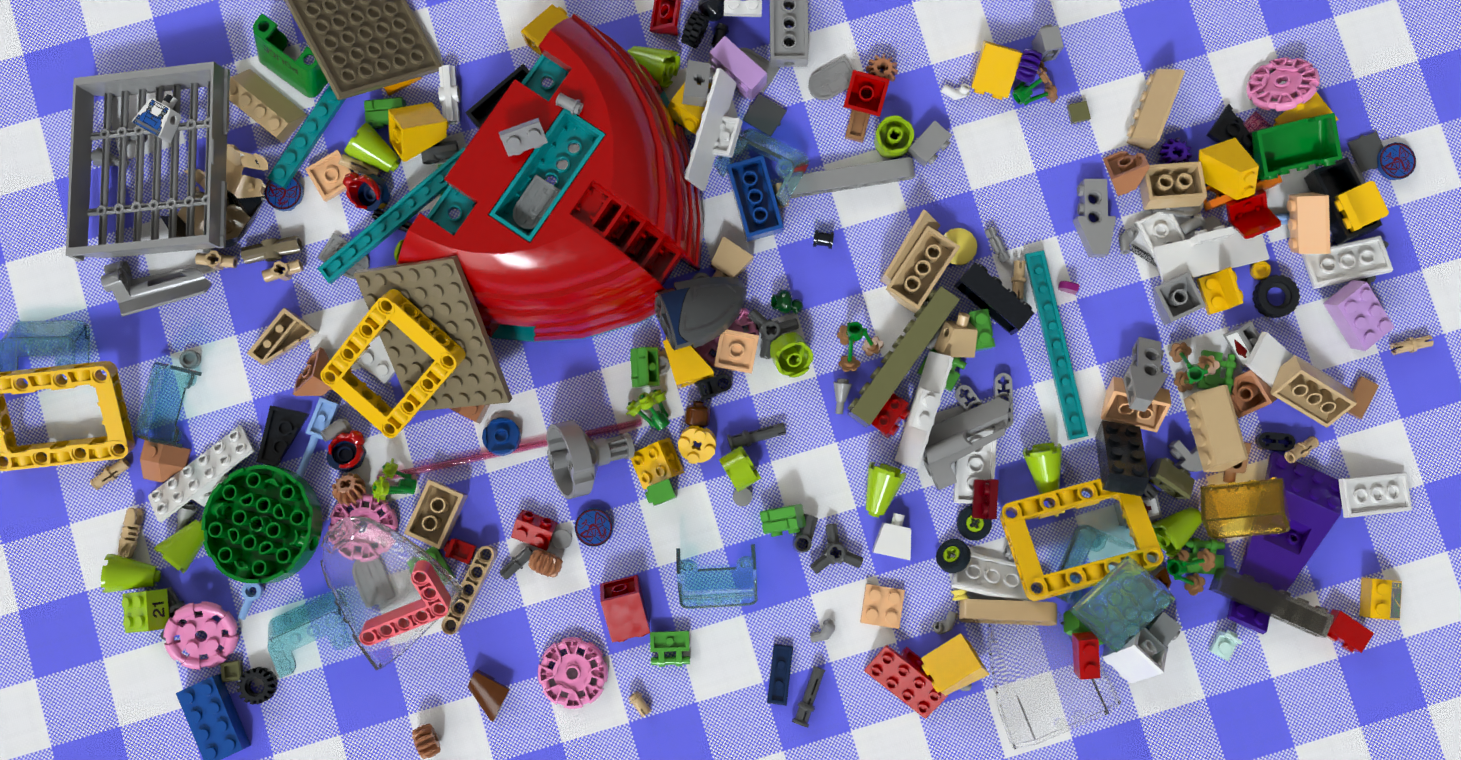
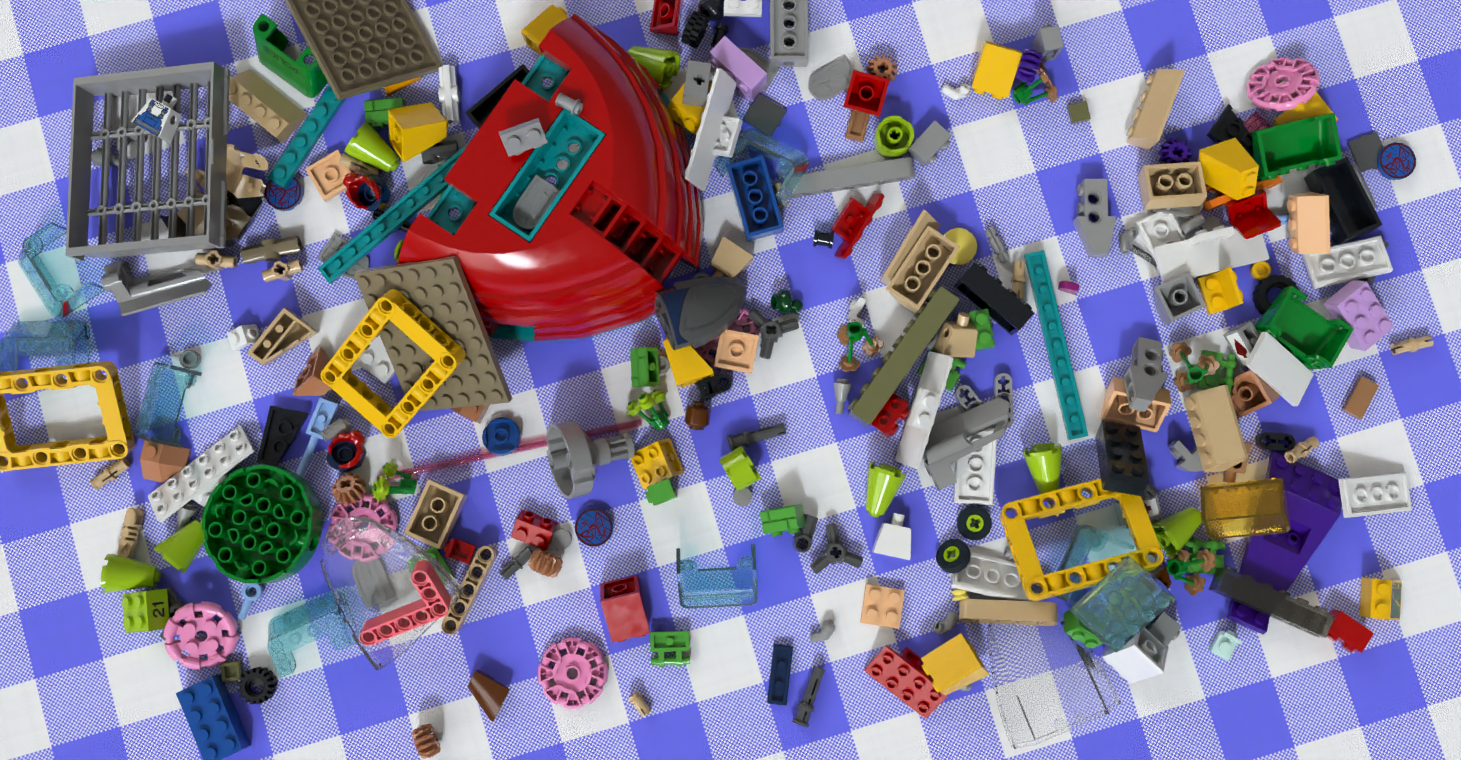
yellow plate [678,426,717,464] -> none
lime brick [770,332,813,378] -> none
dark red bracket [972,479,999,520] -> none
red brick [1072,632,1100,680] -> none
nougat slope [1103,151,1150,196] -> none
olive slope [1148,457,1195,499] -> none
tan slope [1270,355,1357,428] -> none
yellow bracket [1334,181,1389,232] -> none
none -> clear light blue windscreen [18,222,105,318]
none -> white bracket [227,324,260,351]
none -> red bracket [830,193,885,259]
none -> white bracket [847,296,867,327]
none -> green windscreen [1254,286,1354,370]

